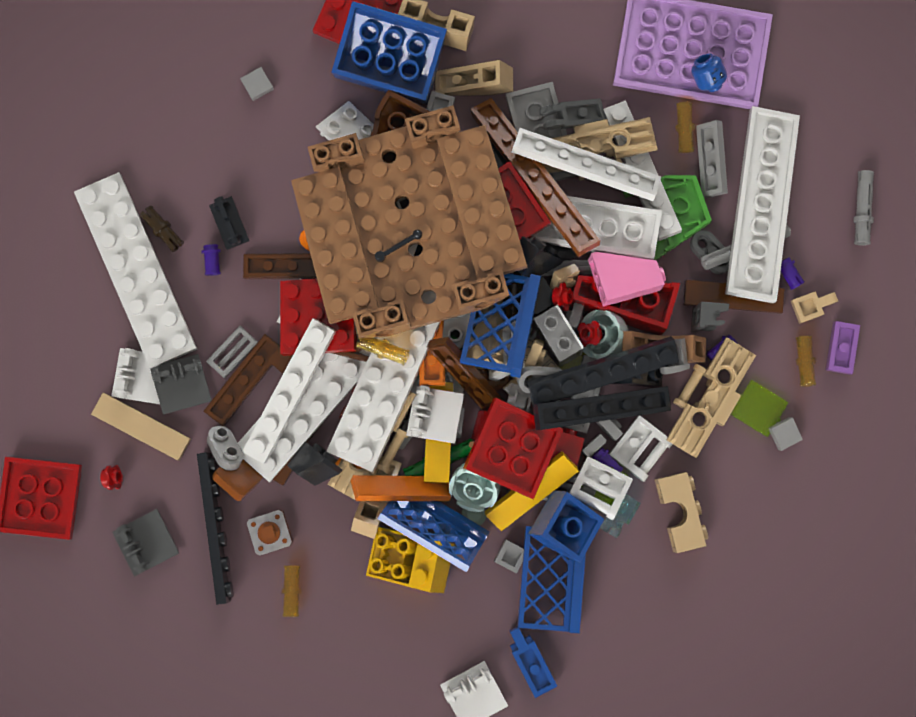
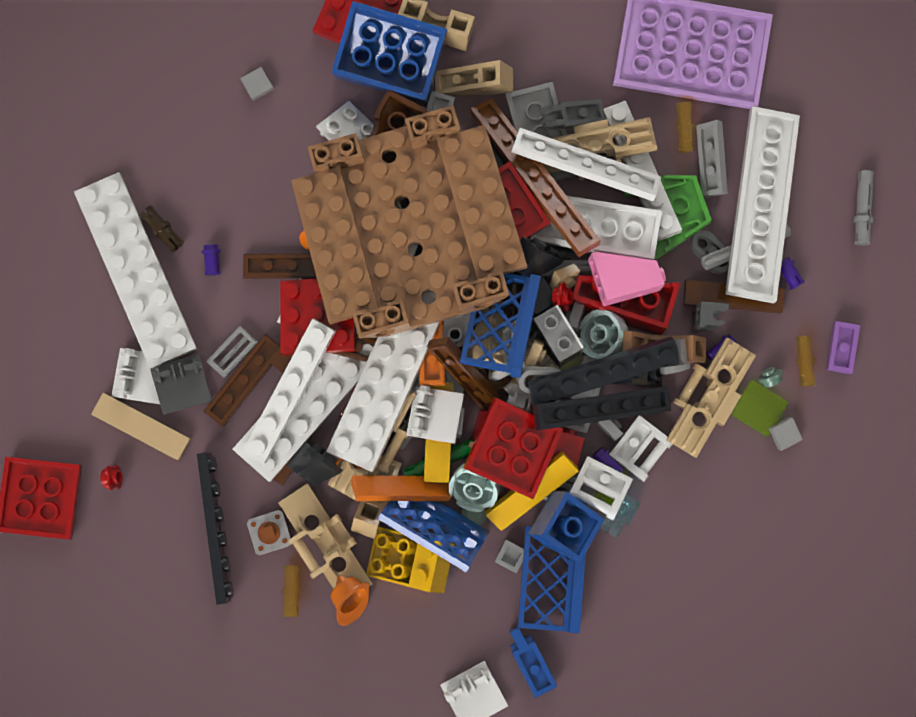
dark grey hinge [112,509,179,577] -> none
light grey plate [207,426,243,471] -> none
black hinge [209,196,250,250] -> none
dark orange piece [213,459,263,501] -> none
clear yellow pin [356,337,410,366] -> none
black hinge [375,229,422,262] -> none
red plate [578,321,602,347] -> none
light grey tile [581,434,607,457] -> none
tan arch [654,472,708,553] -> none
blue head [691,53,727,92] -> none
tan plate [791,291,838,324] -> none
none -> tan piece [278,483,373,589]
none -> orange piece [330,575,369,626]
none -> sand green plate [758,367,783,388]

